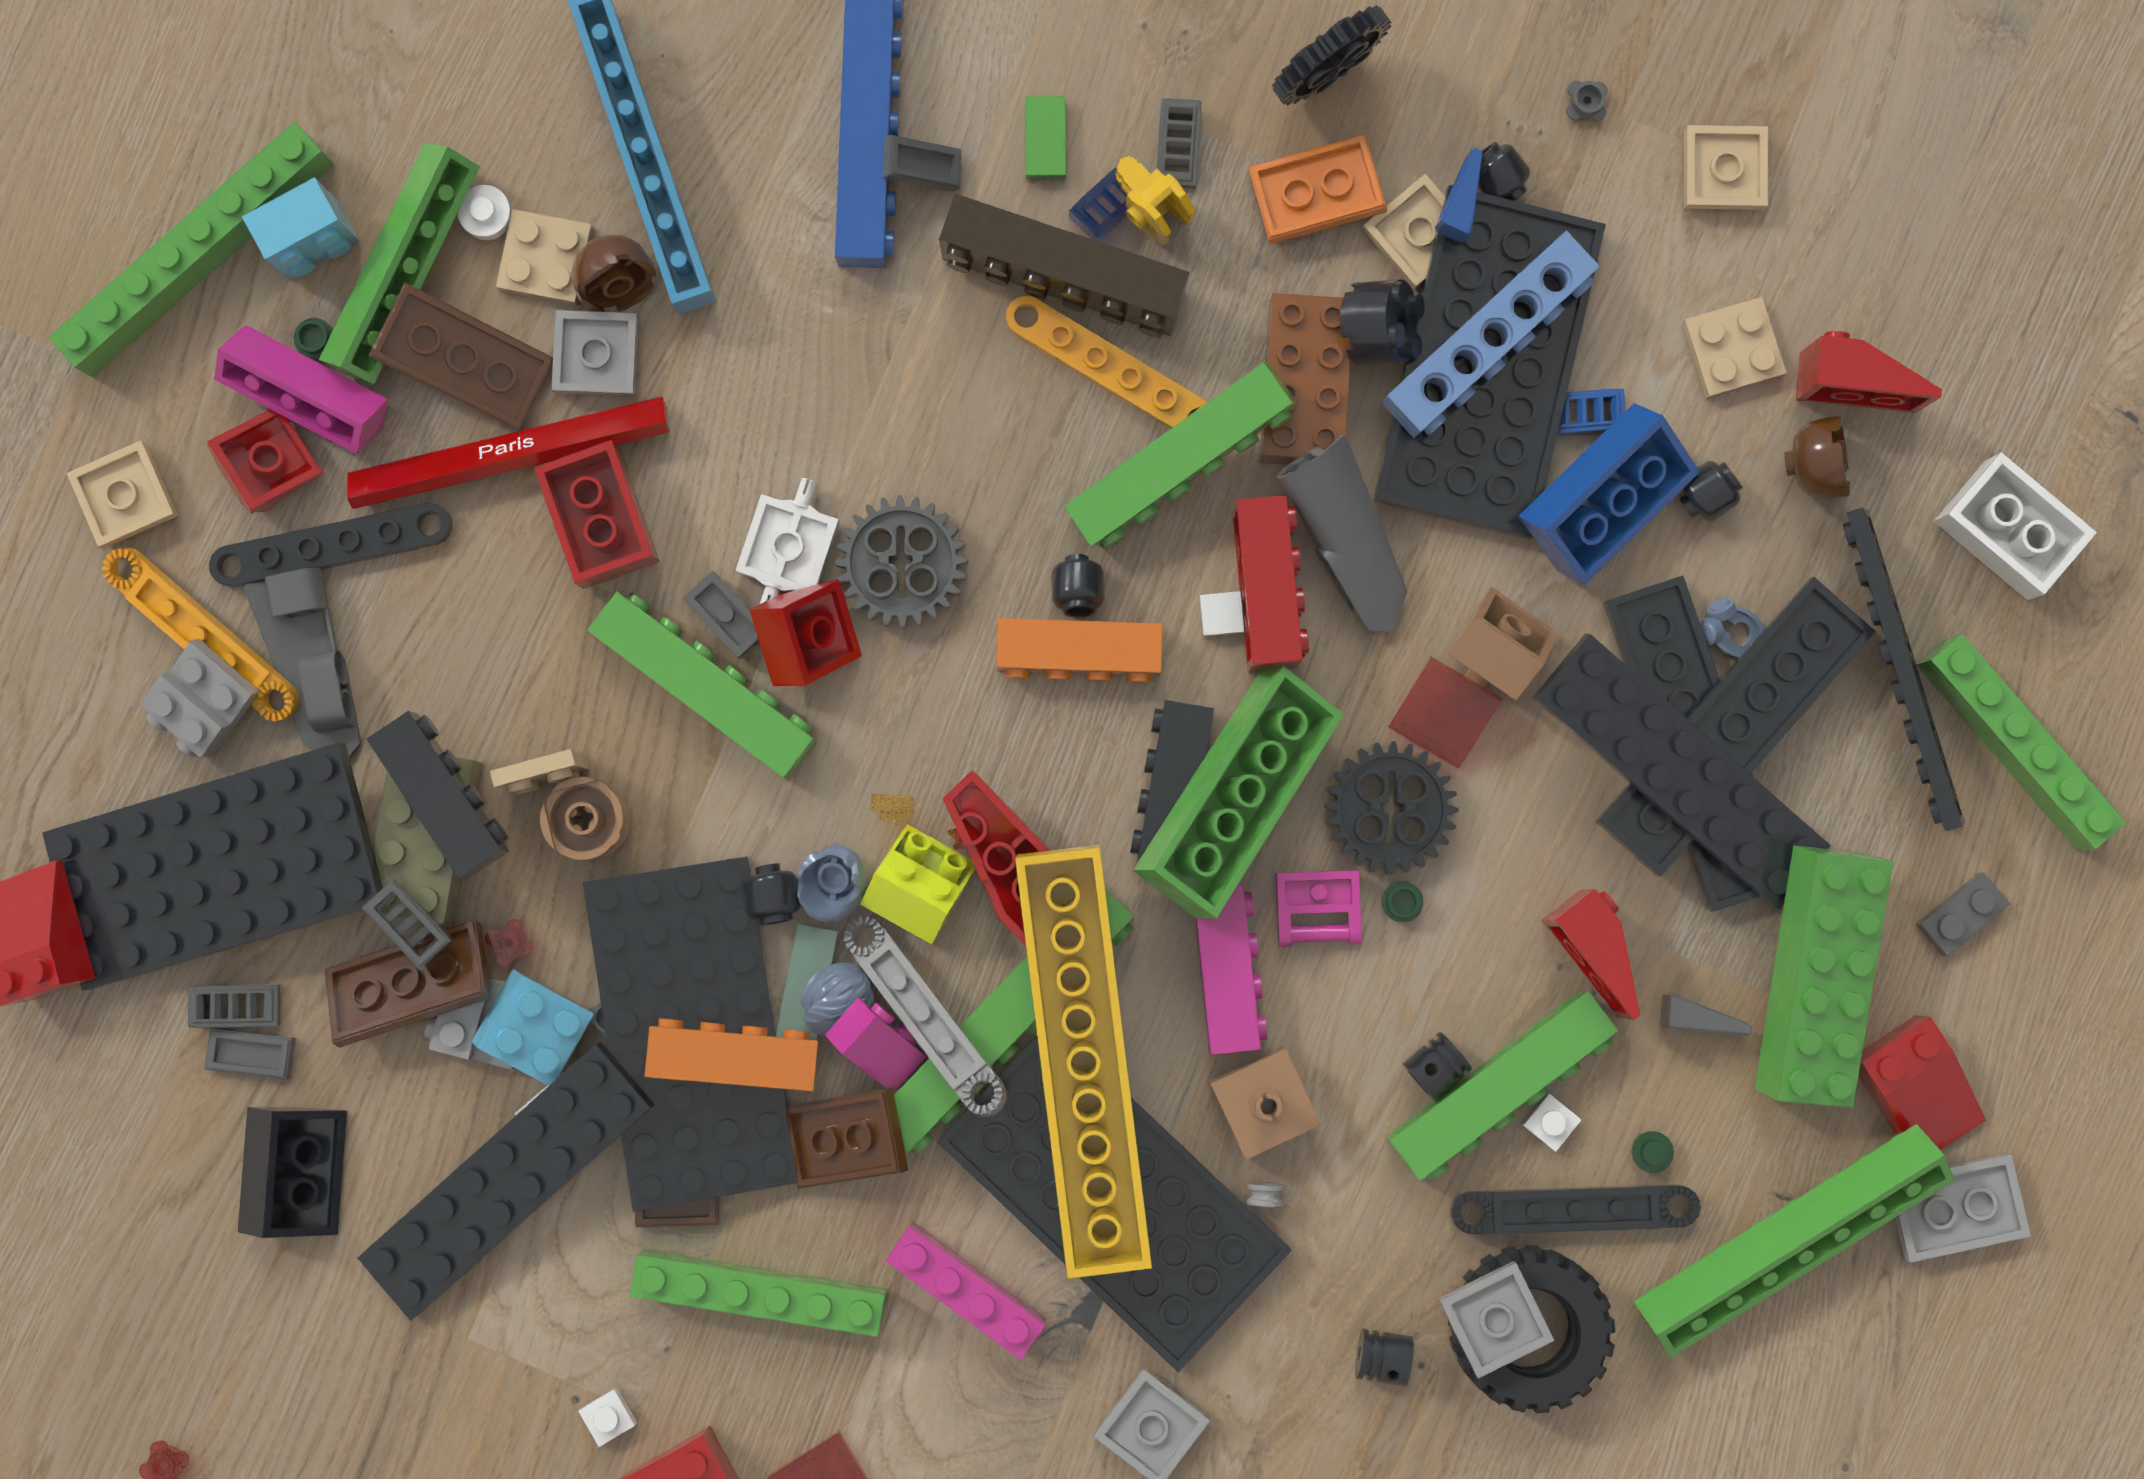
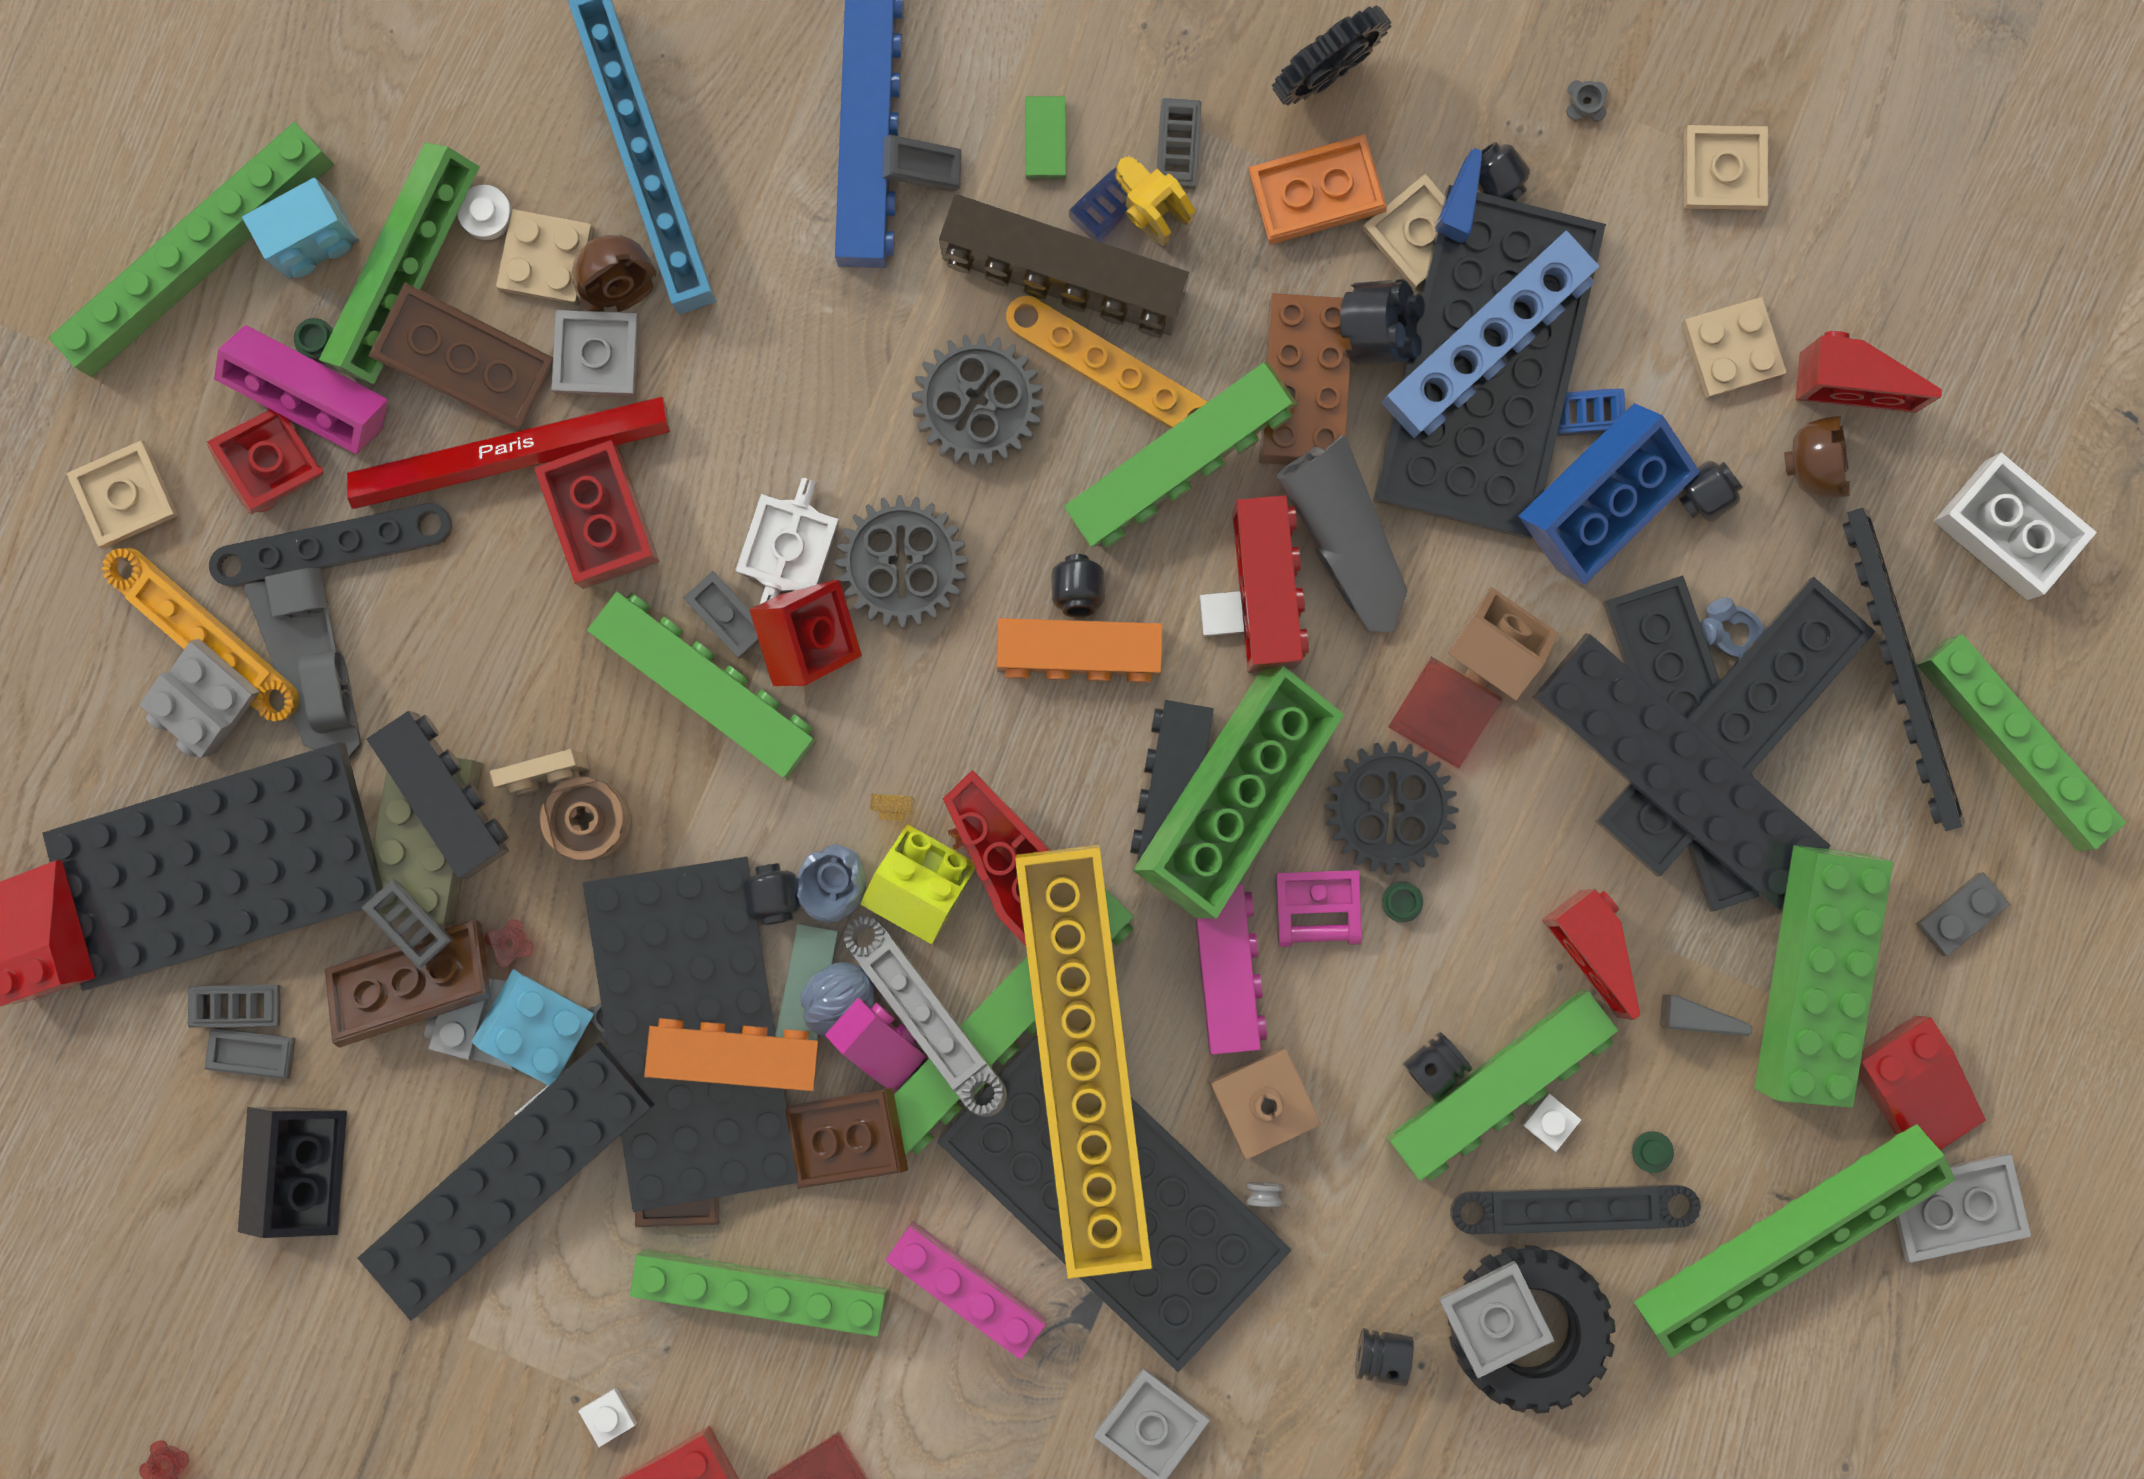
none -> dark grey gear [912,334,1044,468]

